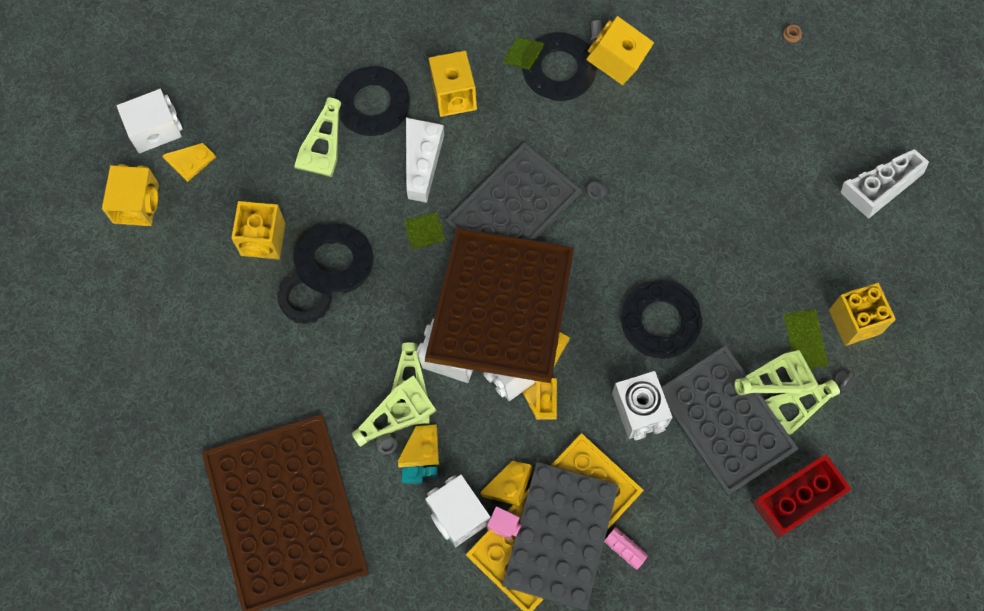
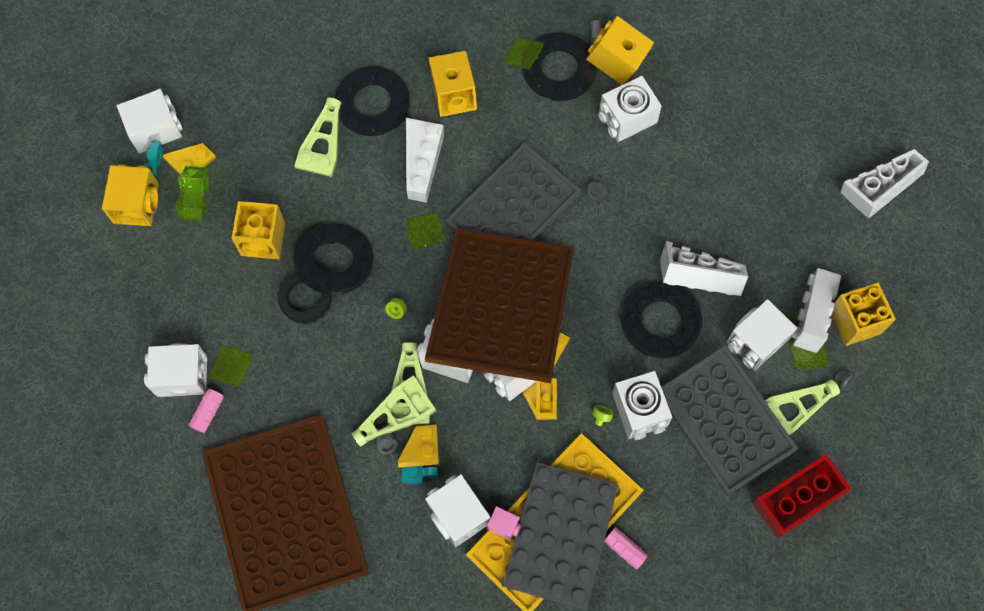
yellow wing [480,461,533,506] -> none
yellowish green plate [734,350,818,395] -> none
medium nougat plate [783,25,802,43] -> none
none -> teal plate [143,141,164,178]
none -> white brick [144,344,207,397]
none -> clear neon green brick [175,166,209,222]
none -> bright pink axle [189,389,224,434]
none -> clear neon green piece [209,345,253,387]
none -> lime tile [385,298,407,319]
none -> lime tile [592,405,614,426]
none -> white brick [598,76,662,142]
none -> white wedge [660,241,748,296]
none -> white brick [726,299,797,371]
none -> white wedge [792,268,841,353]

